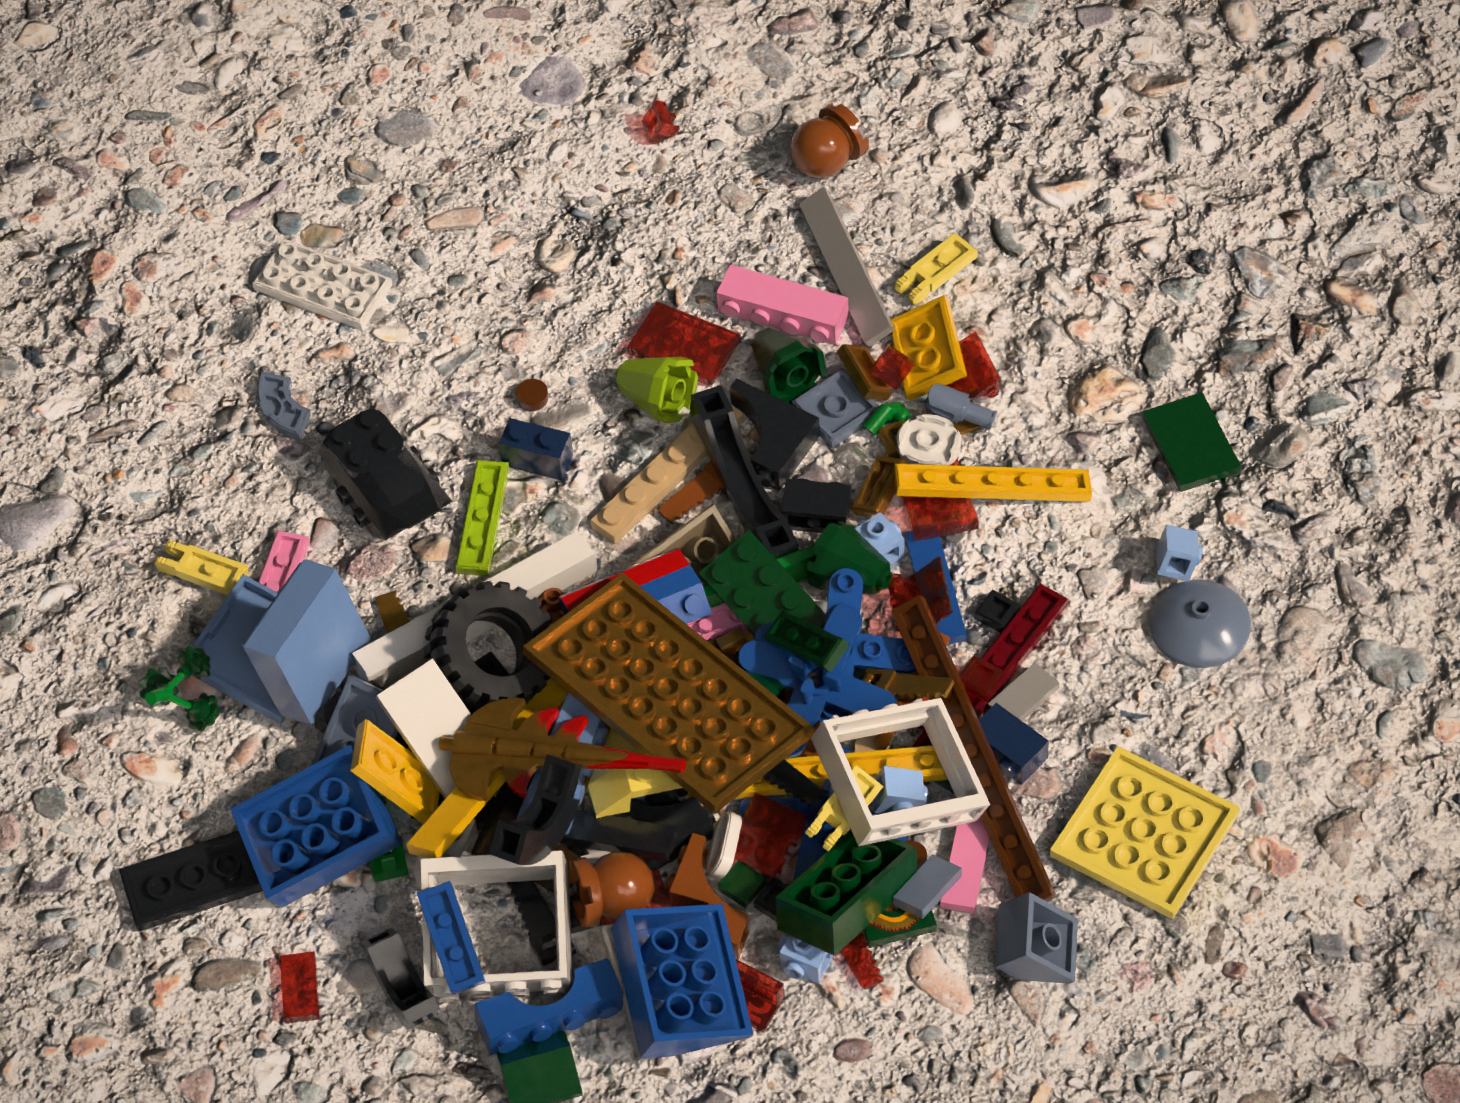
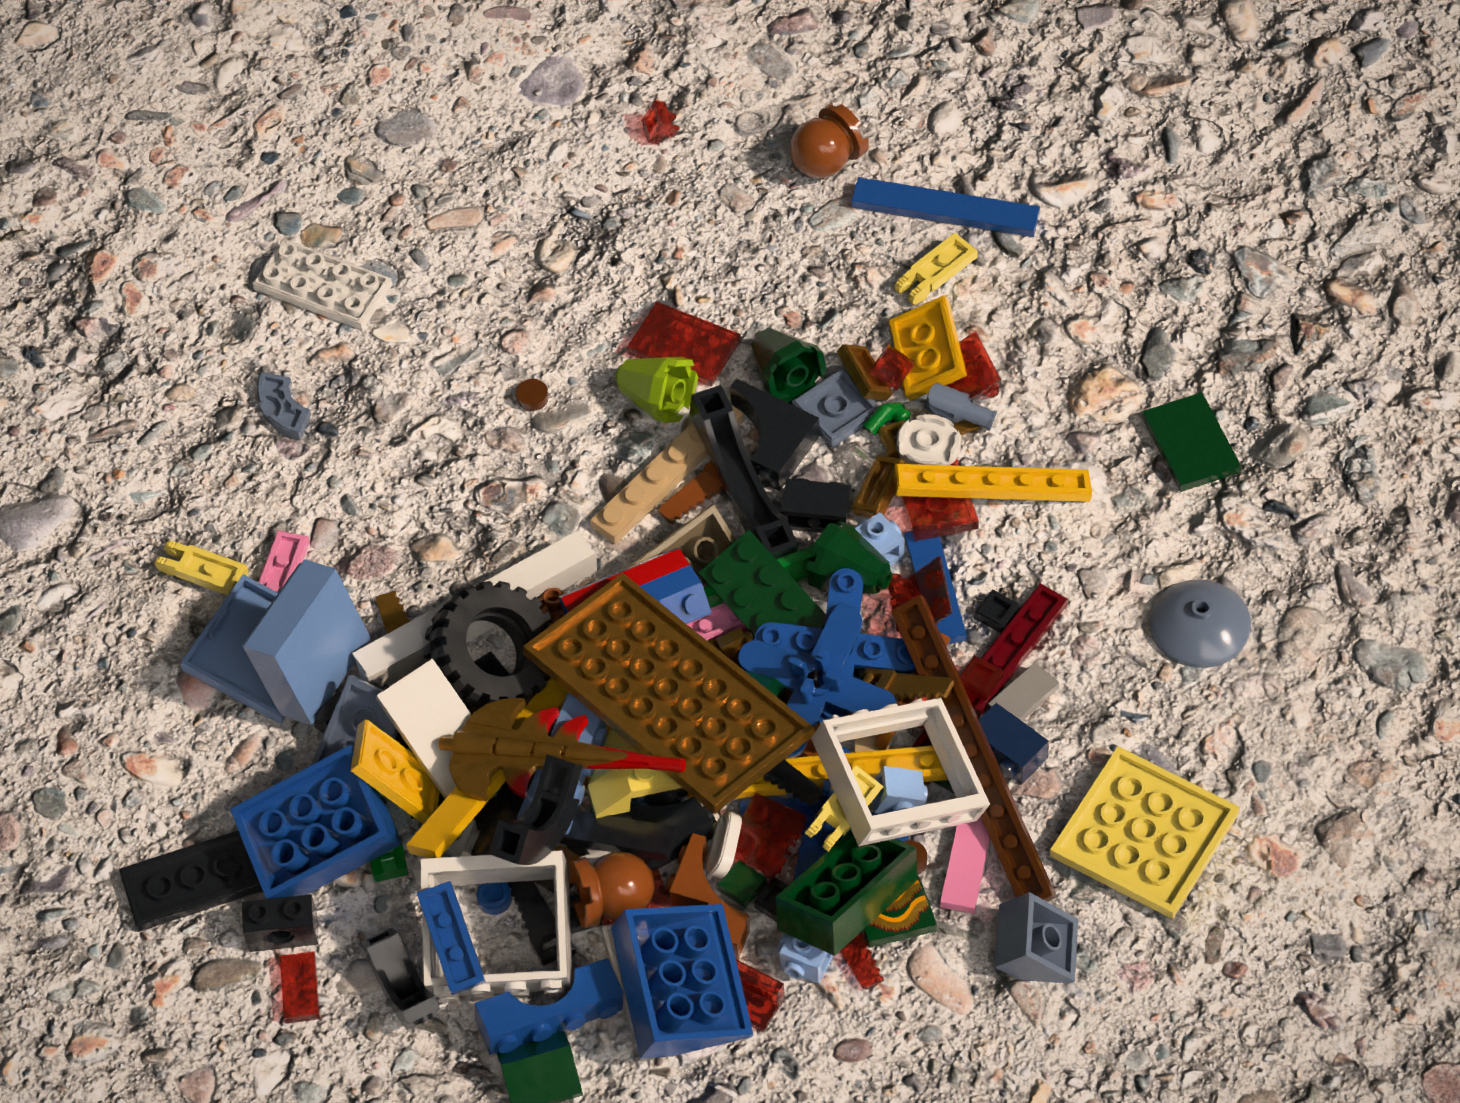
dark green plant [138,646,219,732] -> none
black slope [319,409,453,540] -> none
lime tile [455,460,510,576] -> none
dark blue brick [498,418,573,481] -> none
bright pink brick [716,265,849,345] -> none
dark green tile [763,610,850,673] -> none
light grey tile [799,187,895,347] -> none
sand blue tile [893,854,962,919] -> none
light blue brick [1156,524,1203,581] -> none
none -> black brick [242,894,319,952]
none -> blue tile [476,882,512,915]
none -> blue tile [851,177,1040,237]

